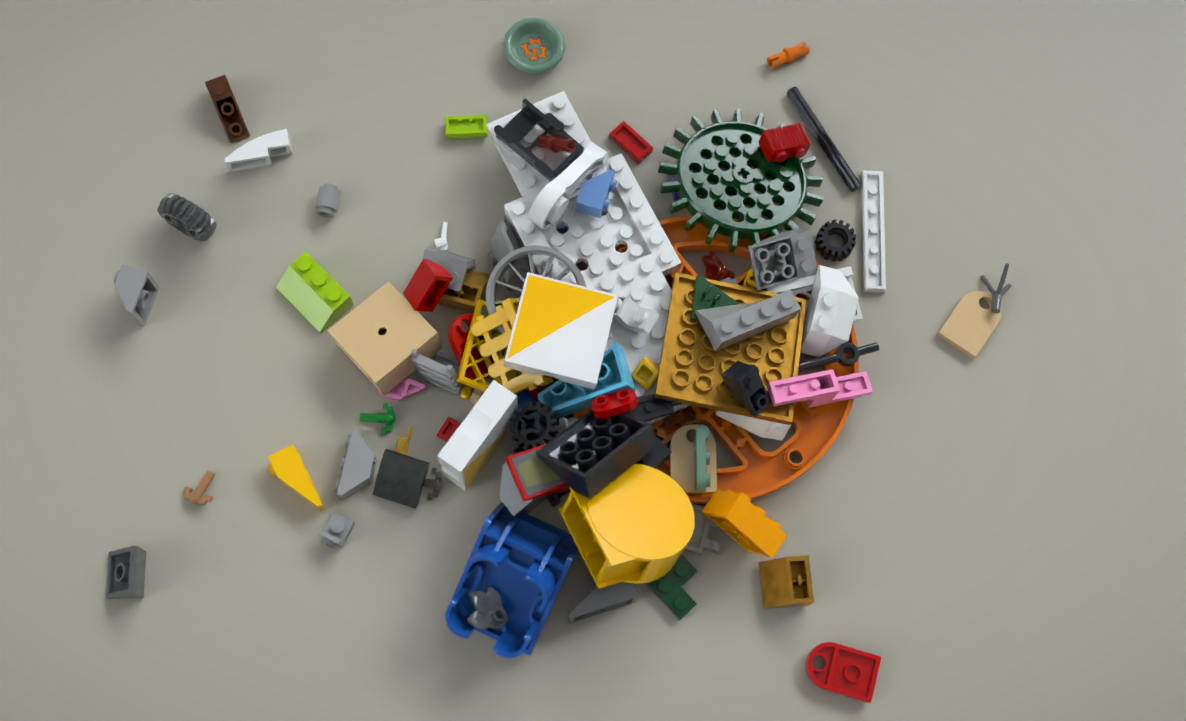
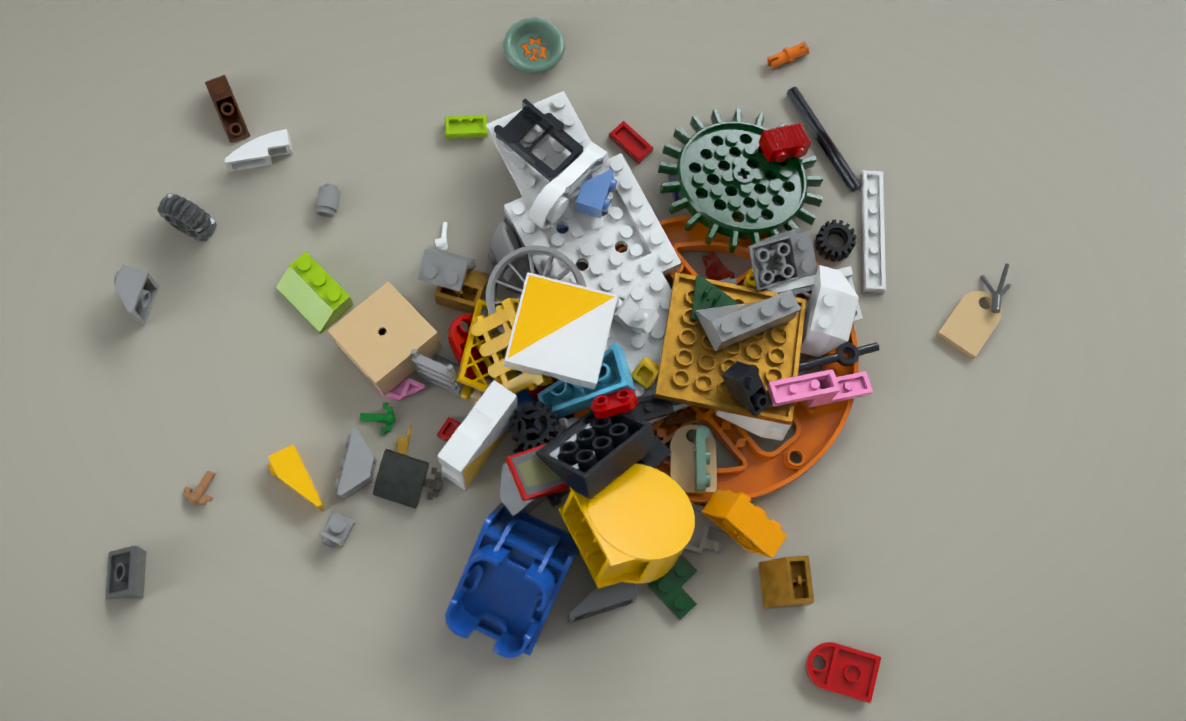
red brick [403,259,453,312] -> none
dark grey plate [467,587,508,630] -> none
clear red axle [536,135,576,153] -> none

